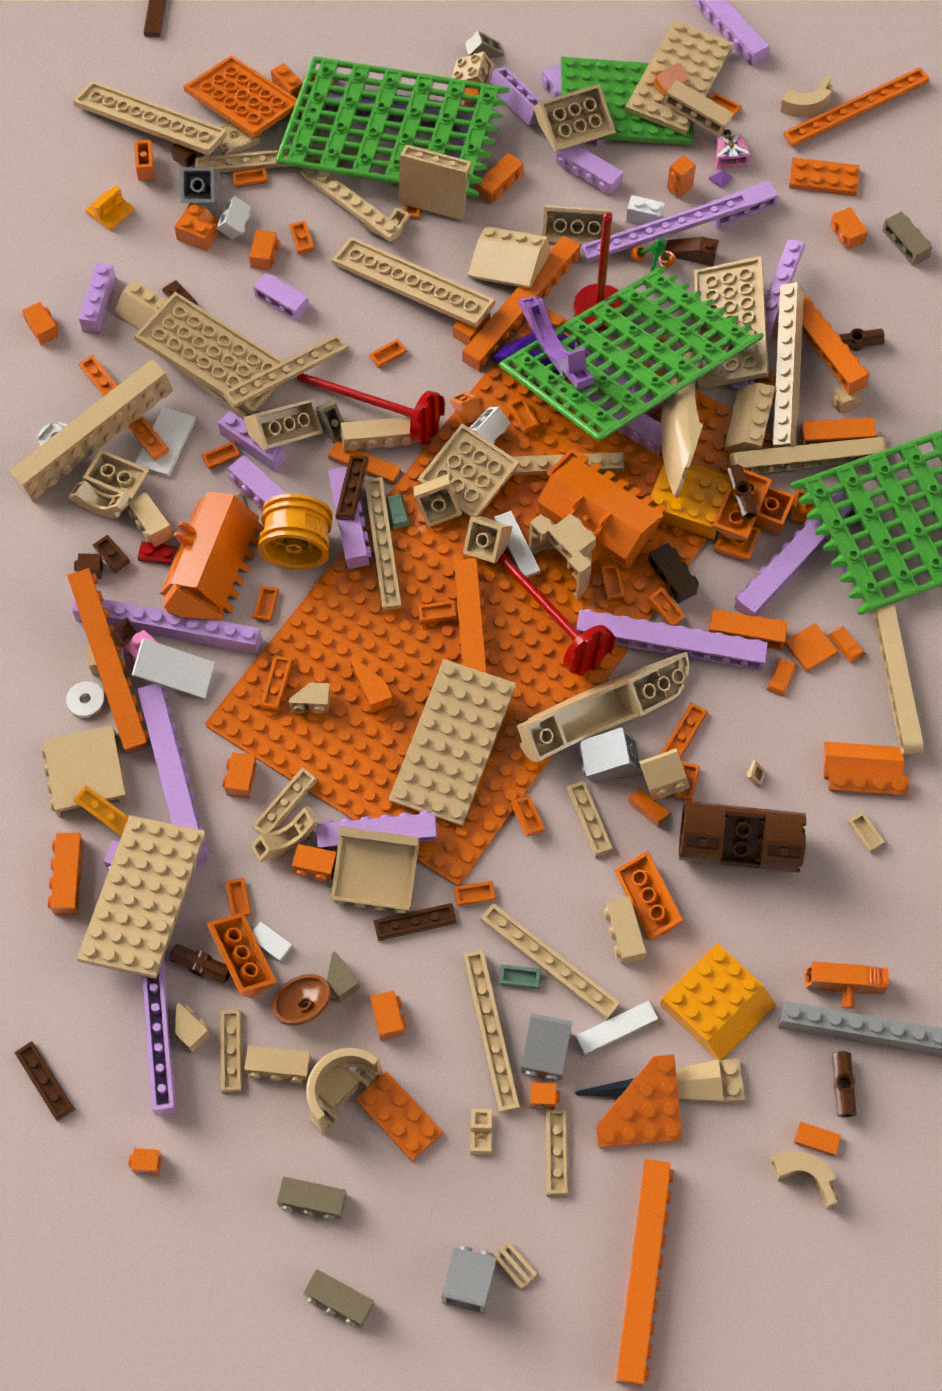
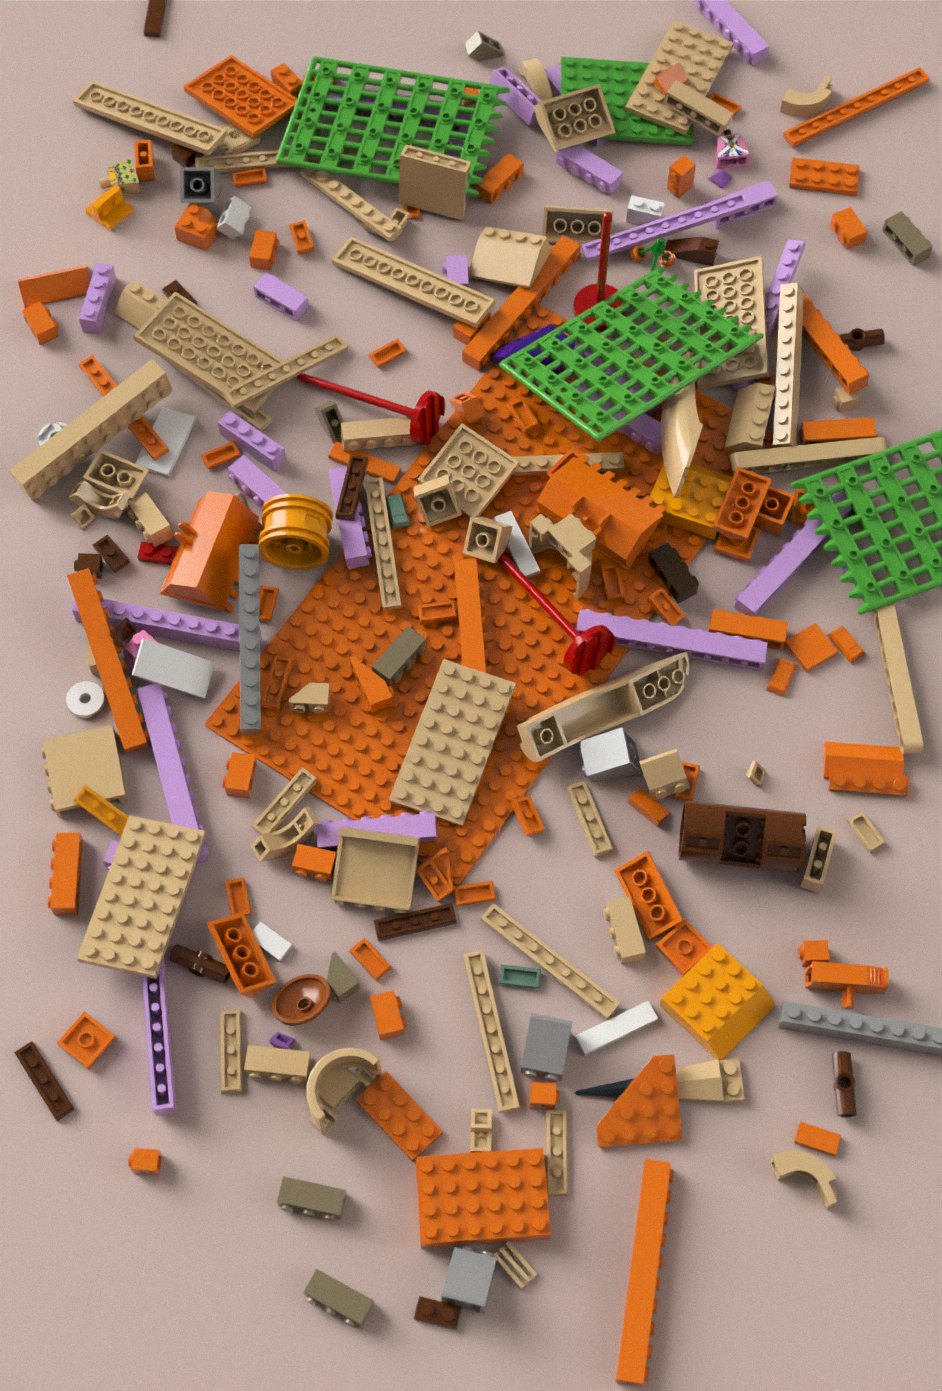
orange slope [162,583,224,621] -> none
tan slope [175,1003,210,1053] -> none
tan slope [243,398,323,450] -> none
tan bracket [452,51,494,84] -> none
white brick [470,407,511,444] -> none
medium lavender slope [518,296,594,389] -> none
orange tile [660,702,708,759] -> none
reddish brown piece [726,464,758,521] -> none
none -> orange slope [18,264,90,308]
none -> orange plate [57,1011,116,1070]
none -> tan slope [70,504,95,530]
none -> tan torso [99,158,141,195]
none -> light grey brick [239,544,261,735]
none -> medium lavender slope [269,1032,295,1049]
none -> orange tile [349,938,391,981]
none -> dark tan brick [372,626,427,686]
none -> reddish brown plate [414,1296,462,1330]
none -> orange wing [416,847,455,902]
none -> orange brick [416,1148,551,1249]
none -> lavender brick [443,255,469,288]
none -> tan arch [518,58,553,101]
none -> orange plate [655,919,713,976]
none -> orange brick [798,940,830,967]
none -> tan brick [800,826,837,893]

